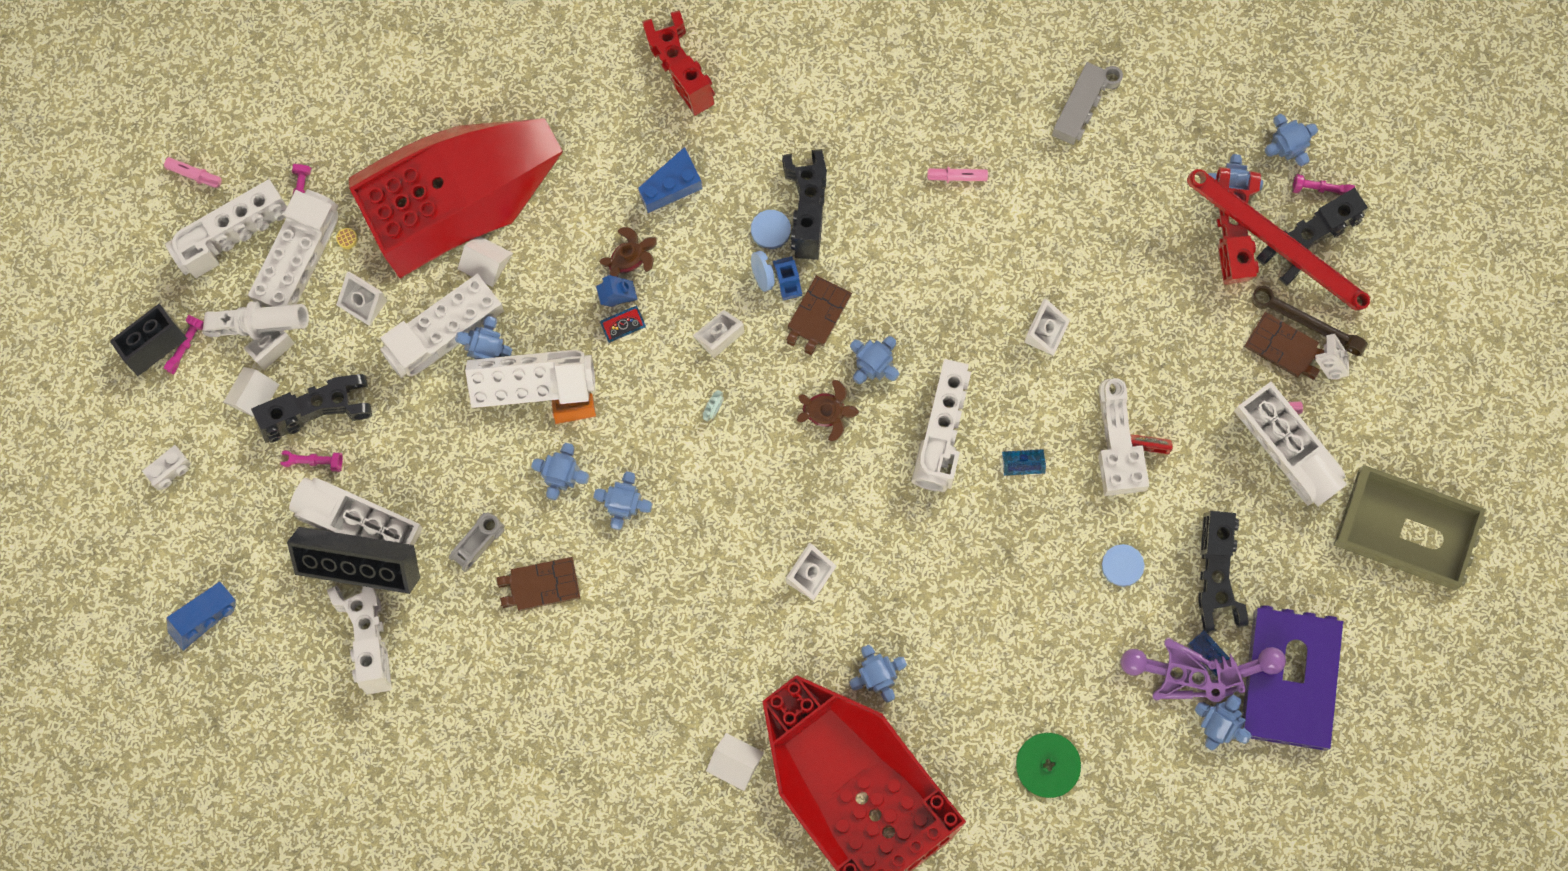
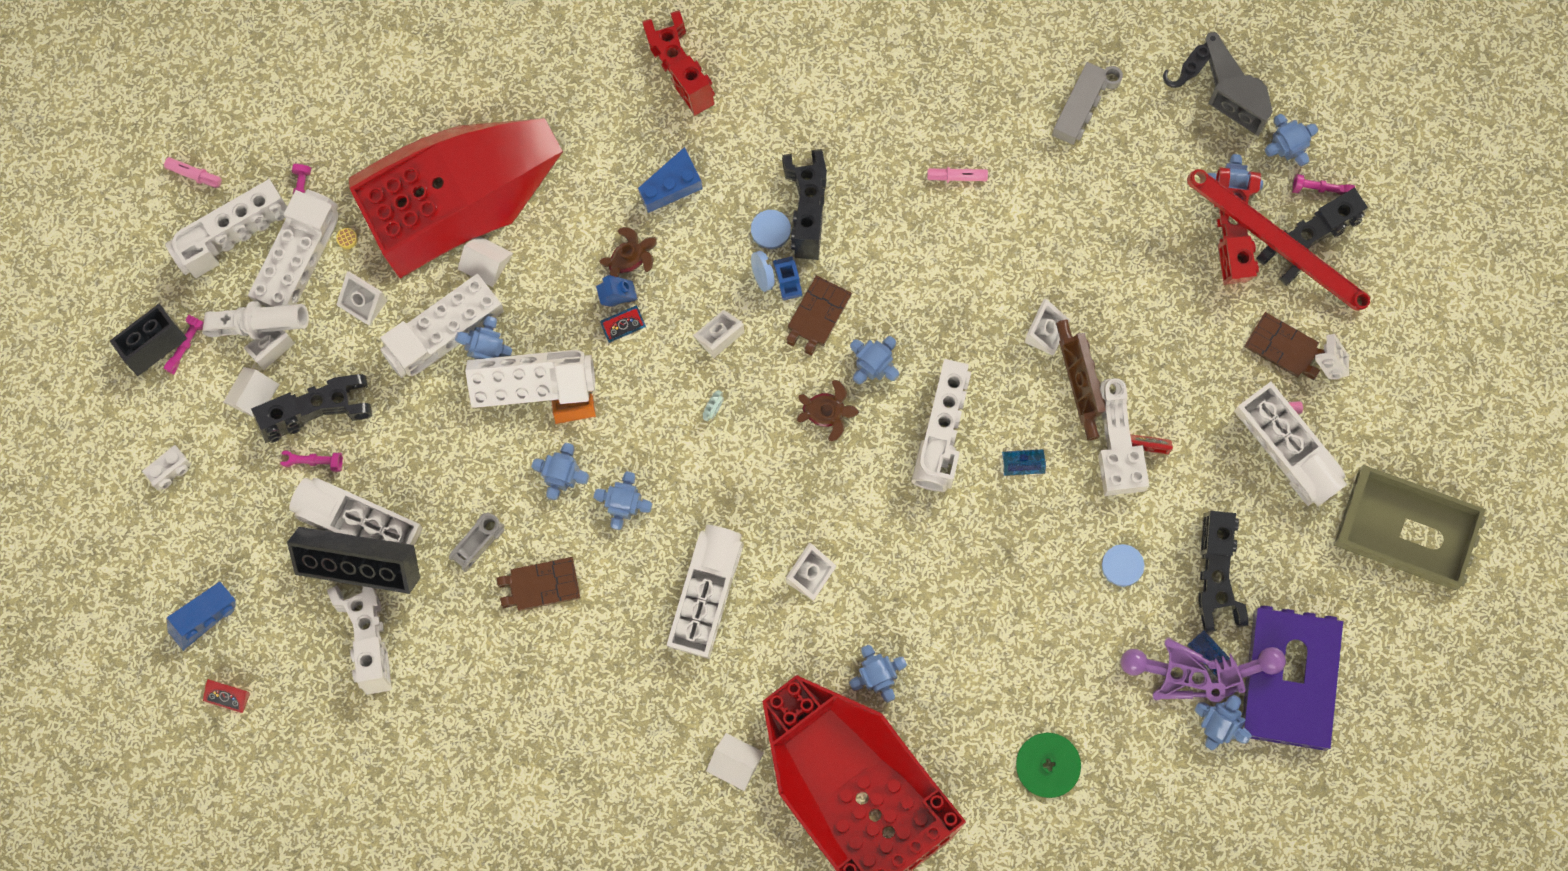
dark brown piece [1252,286,1368,356] -> none
none -> slope [203,679,250,713]
none -> white brick [666,525,744,659]
none -> reddish brown plate [1056,319,1106,441]
none -> dark grey slope [1163,32,1273,136]

